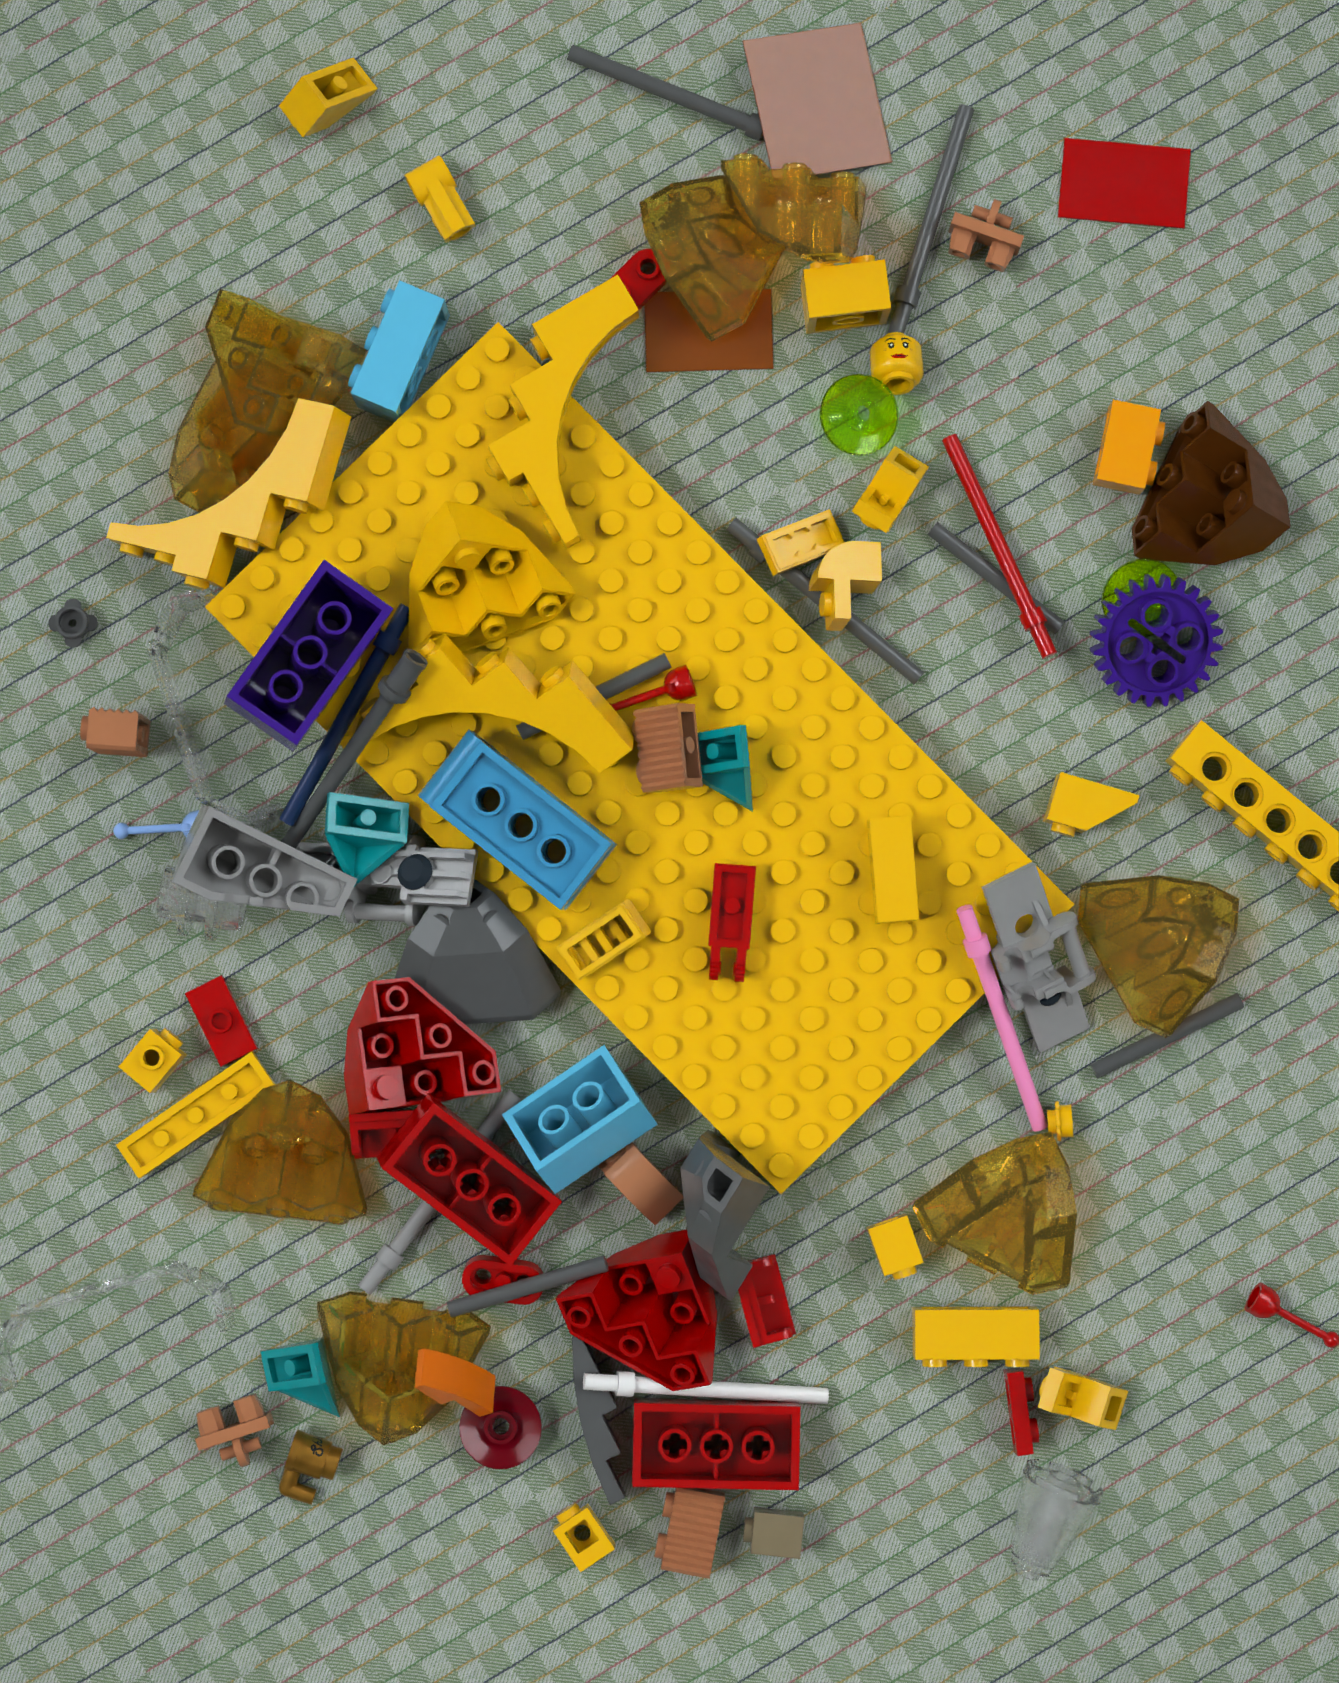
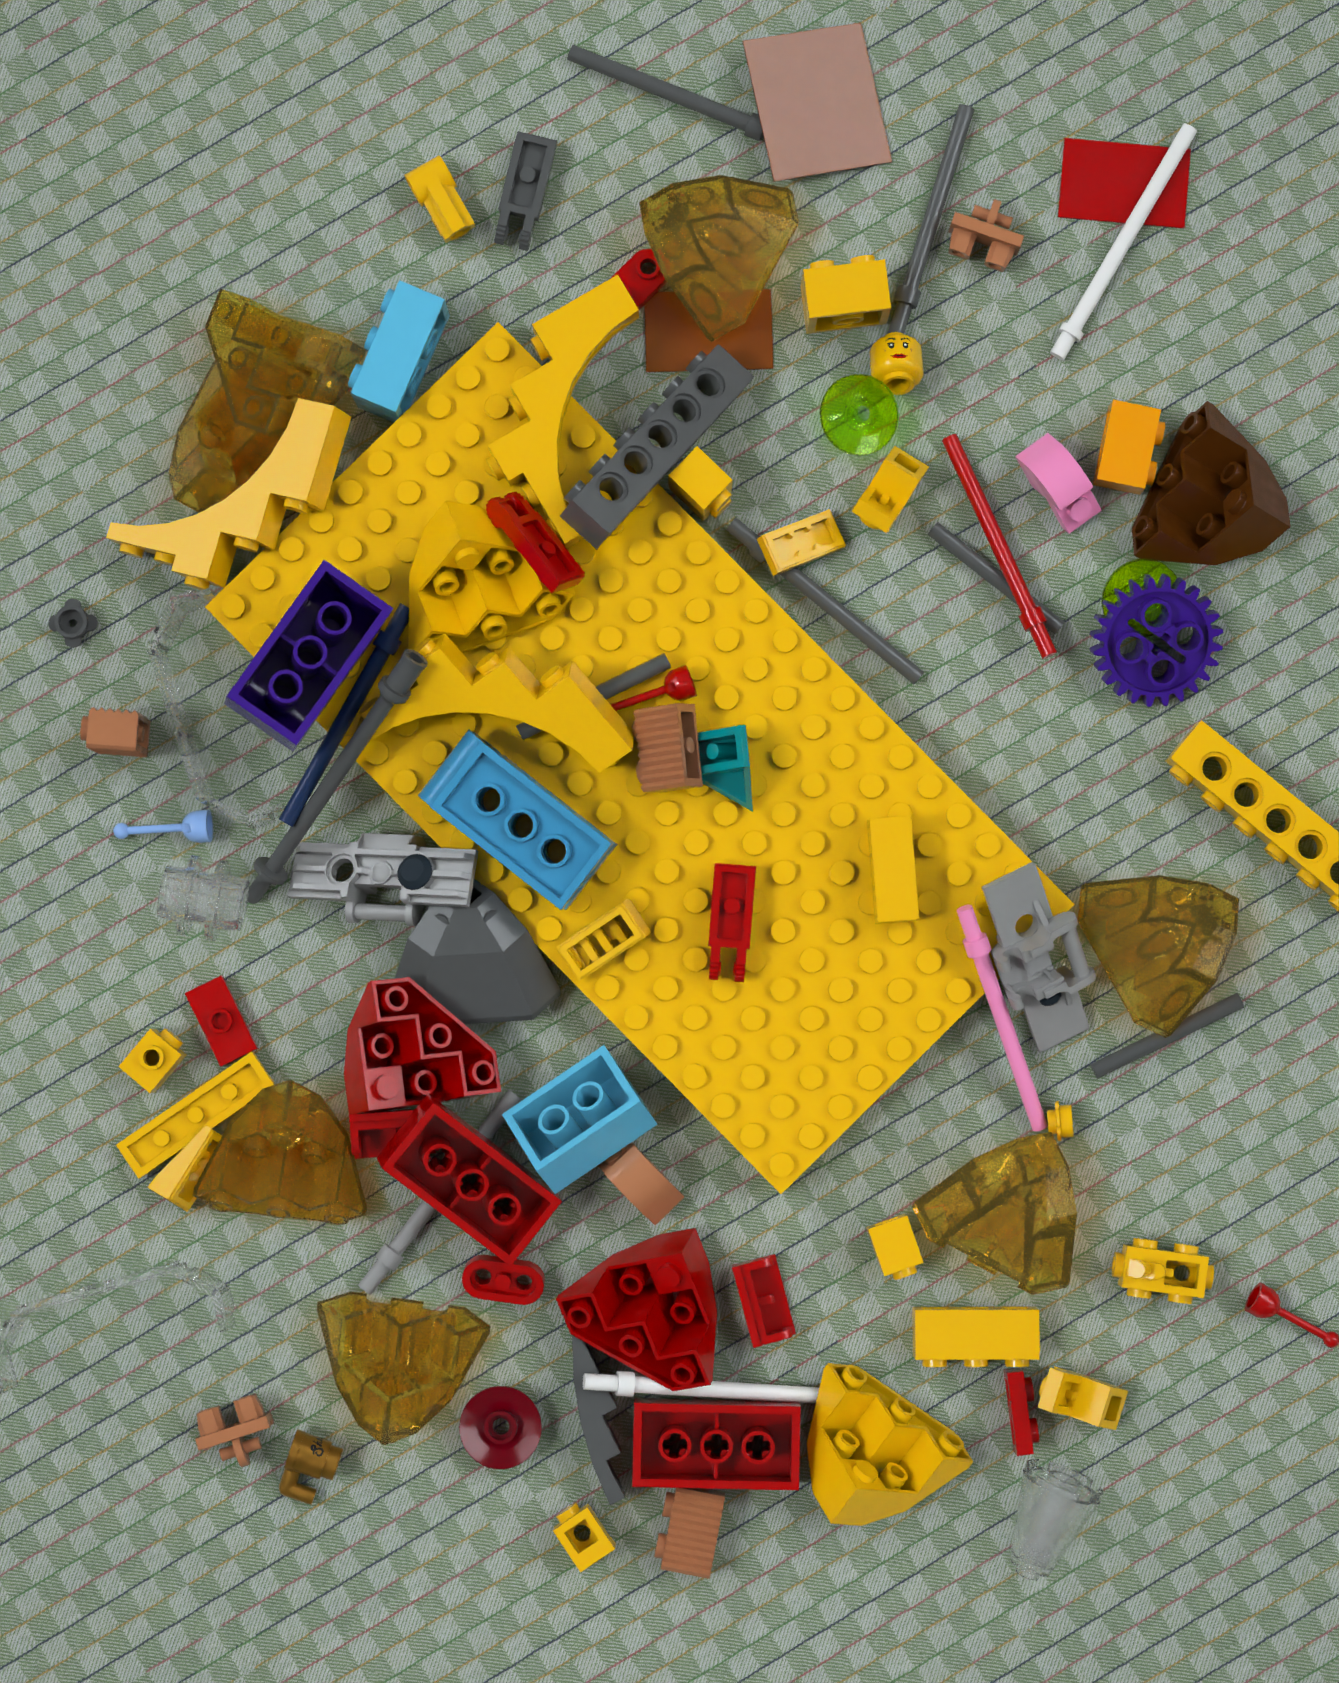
light grey wedge [171,805,358,917] -> none
teal slope [260,1337,340,1417] -> none
yellow slope [279,57,378,137] -> none
teal slope [325,792,409,887] -> none
orange slope [415,1348,496,1417] -> none
dark grey bar [447,1255,609,1318] -> none
dark grey brick [680,1130,770,1300] -> none
clear yellow brick [721,153,866,264] -> none
dark tan brick [743,1507,805,1559] -> none
yellow brick [809,541,882,631] -> none
yellow slope [1043,772,1140,837] -> none
none -> yellow slope [147,1126,231,1212]
none -> red hinge [485,491,585,594]
none -> dark grey hinge [494,131,557,251]
none -> dark grey brick [560,344,754,550]
none -> yellow brick [668,446,733,521]
none -> yellow brick [807,1363,973,1526]
none -> bright pink brick [1015,433,1102,534]
none -> white bar [1050,123,1197,361]
none -> yellow brick [1112,1238,1214,1304]

